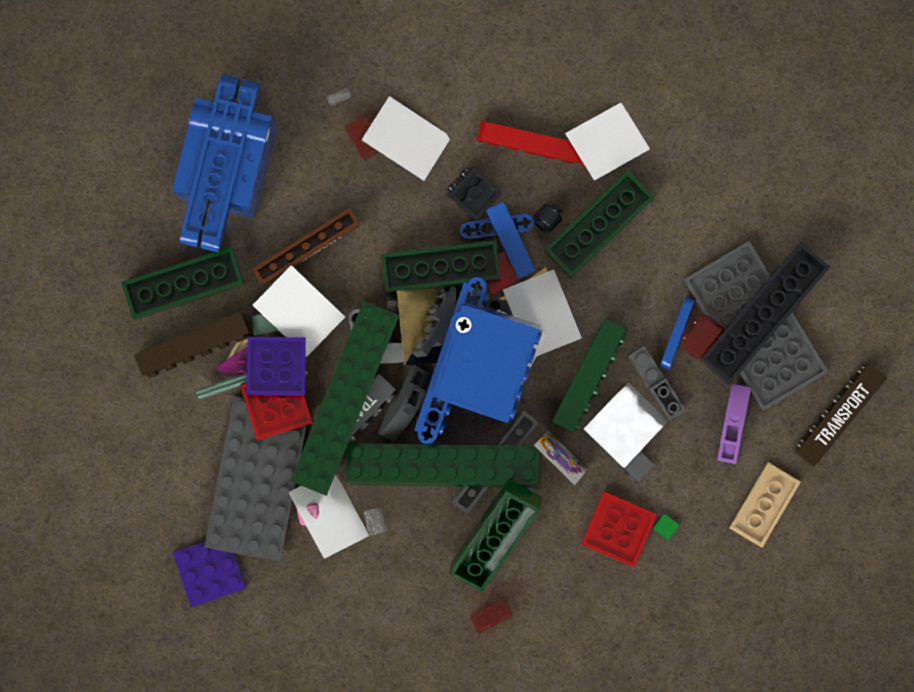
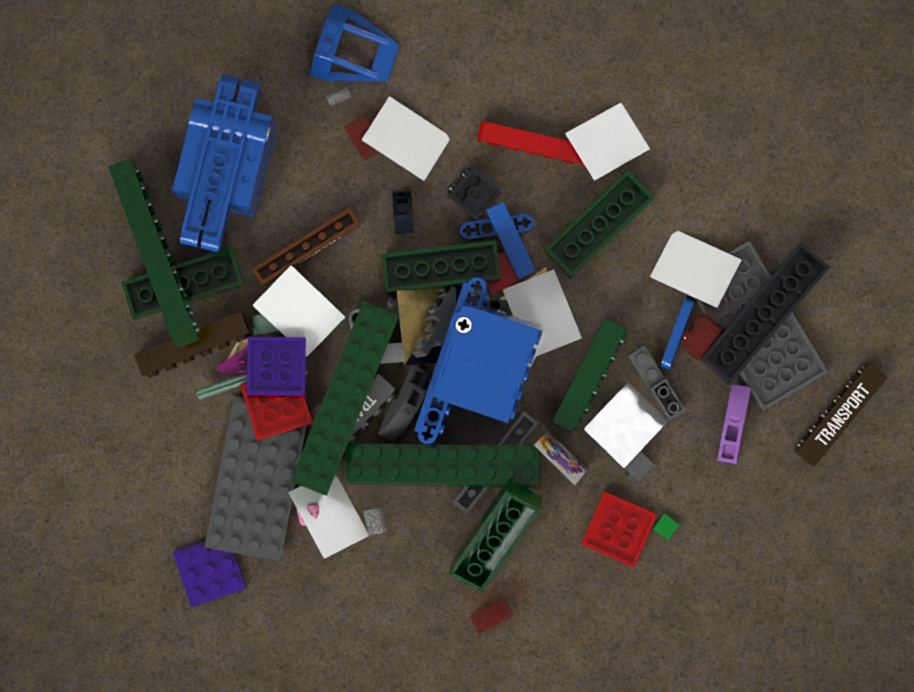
black head [534,204,562,232] -> none
tan tile [729,462,801,548] -> none
none -> dark green brick [108,158,201,348]
none -> blue windscreen [309,4,400,82]
none -> black slope [392,191,414,234]
none -> white sticker [650,231,741,308]

